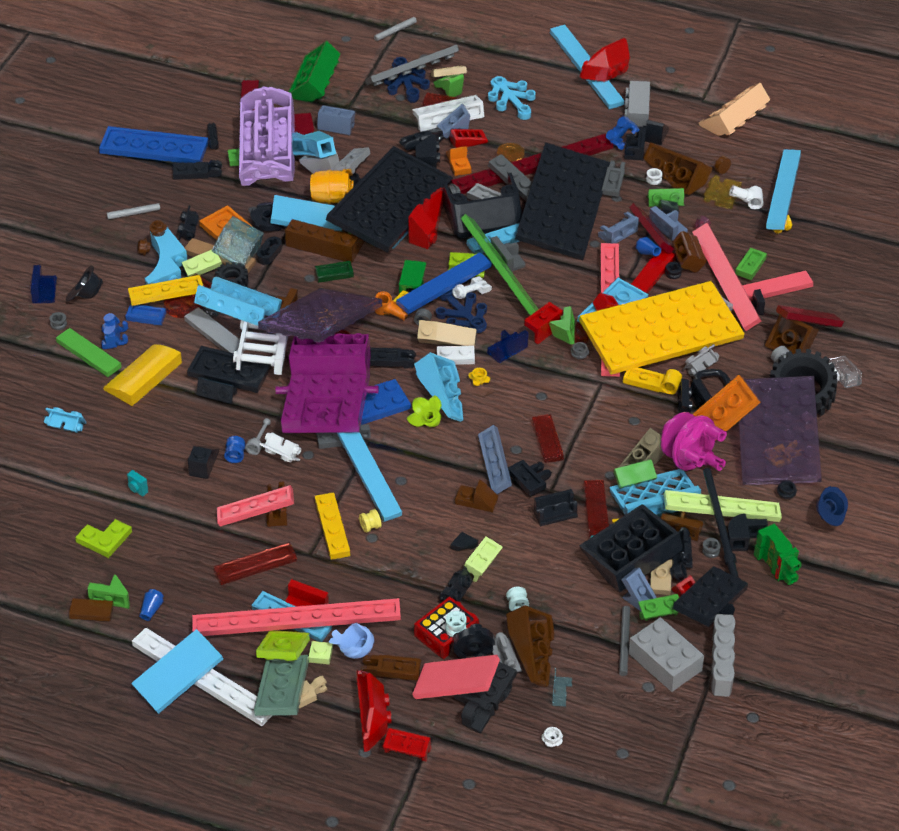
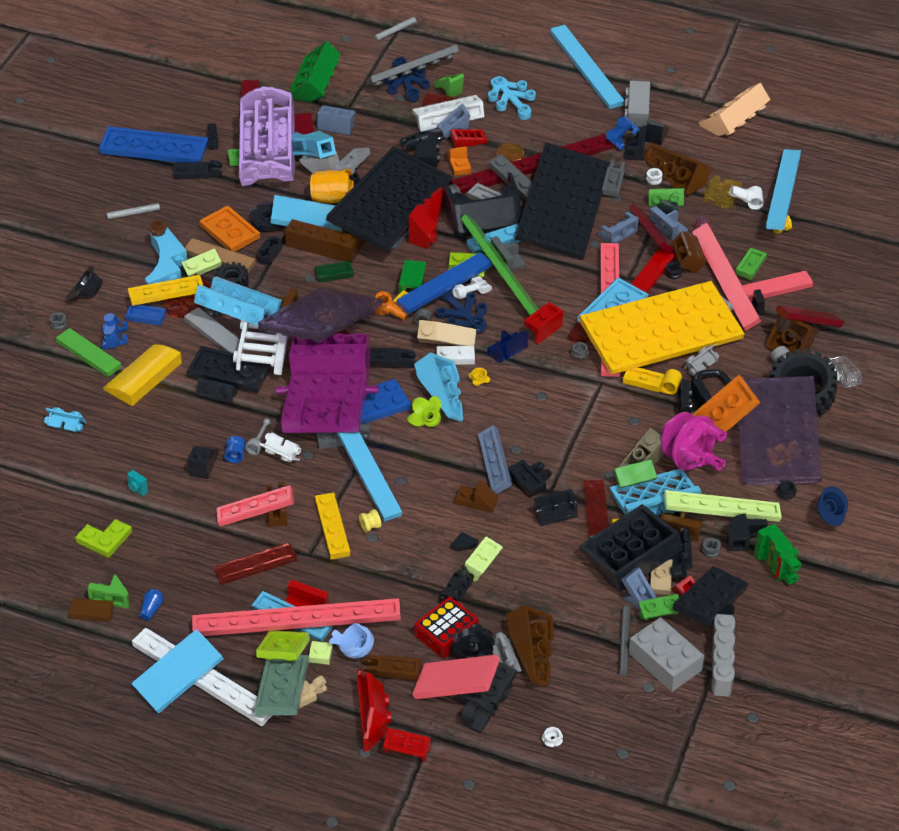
clear blue panel [31,265,57,304] -> none
reddish brown plate [137,238,150,256] -> none
black hinge [177,205,199,241] -> none
clear light blue slope [212,216,264,266] -> none
tan tile [431,66,467,77] -> none
light aqua wheel [445,611,467,637] -> none
light aqua wheel [506,587,529,611] -> none
clear red tile [532,414,564,463] -> none
bright green slope [549,306,575,344] -> none
clear light blue piece [552,668,572,707] -> none
red wedge [580,38,630,82] -> none
red slope [593,293,618,311] -> none
blue cone [636,237,661,256] -> none
black bar [703,468,739,577] -> none
reddish brown tile [714,156,731,174] -> none

